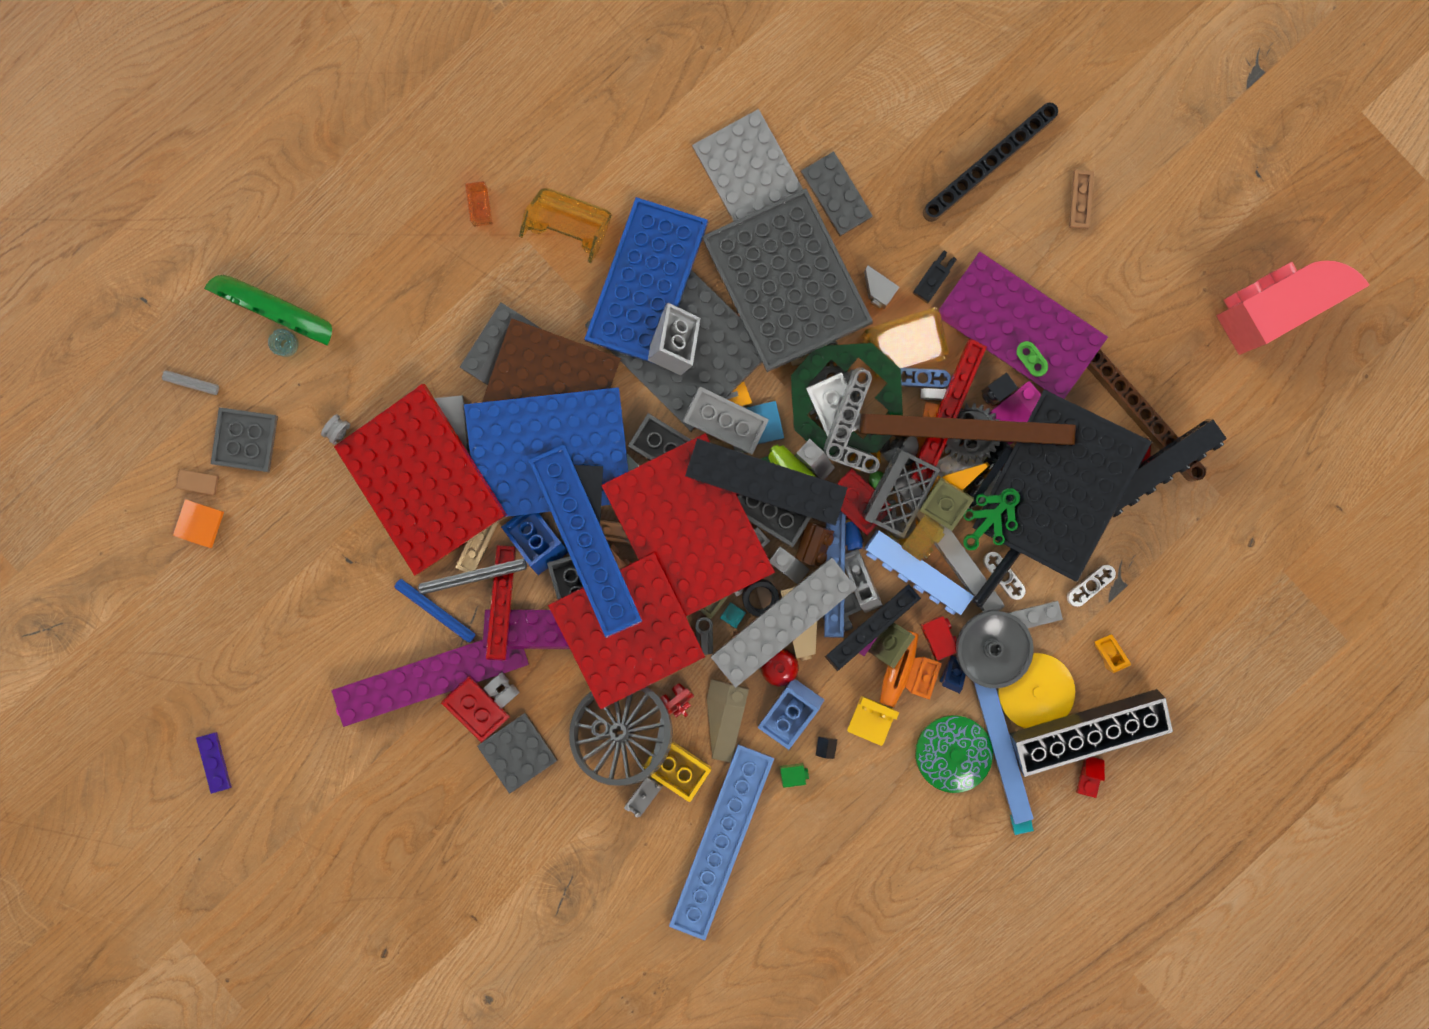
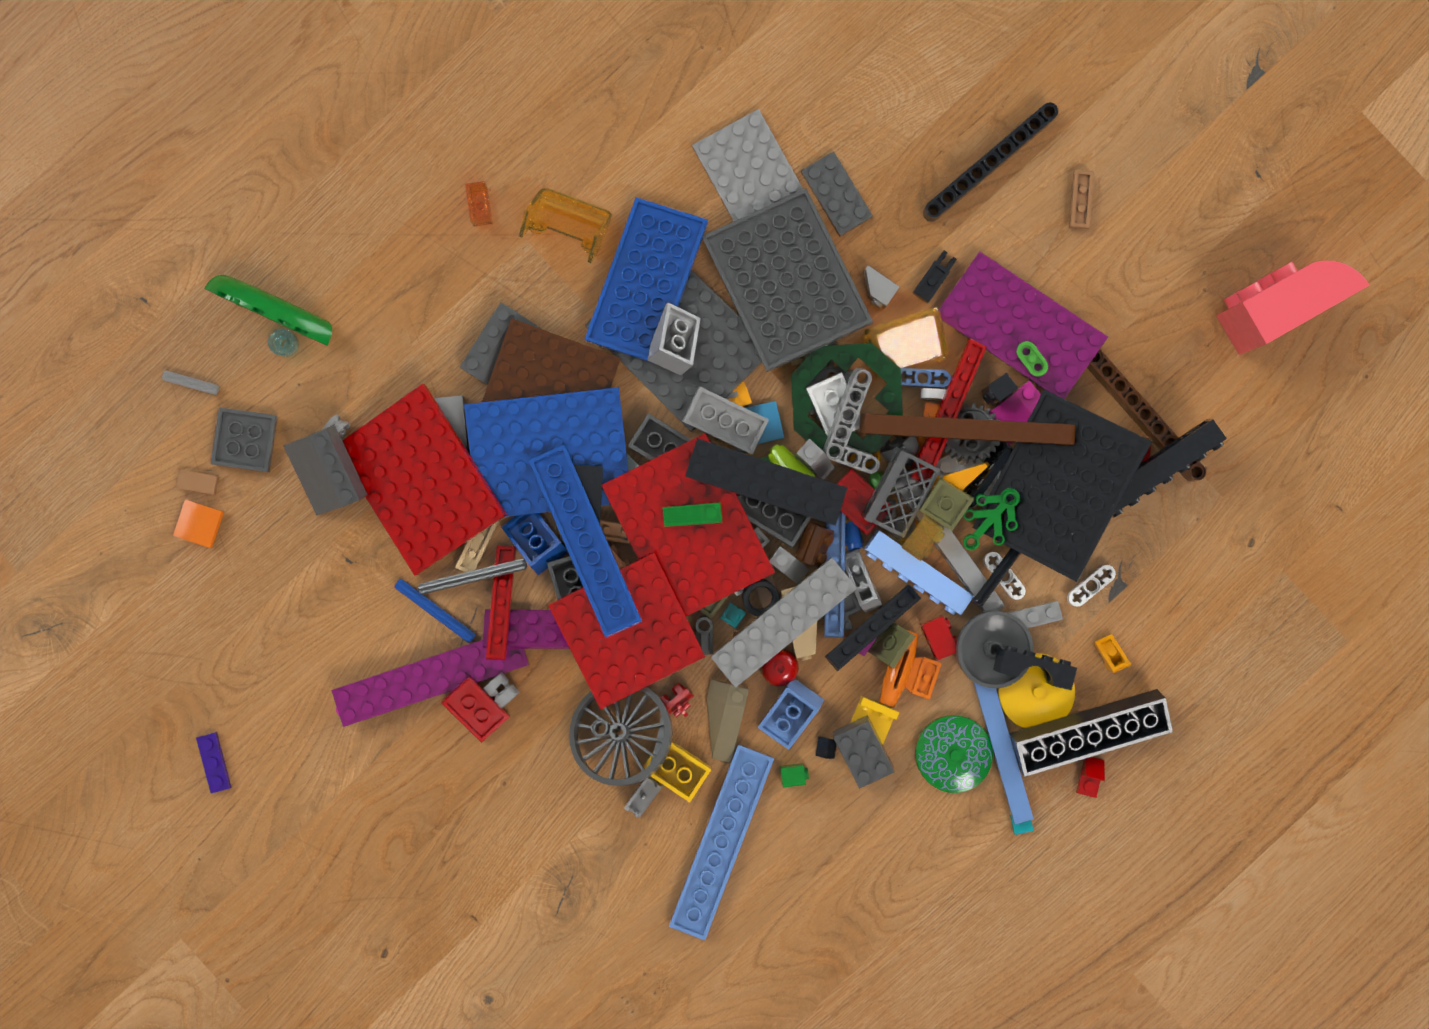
dark grey plate [477,713,558,794] -> none
dark blue slope [940,655,966,694] -> none
none -> dark grey slope [283,424,368,516]
none -> green slope [663,502,723,527]
none -> dark grey brick [833,715,894,789]
none -> black arch [993,645,1077,690]

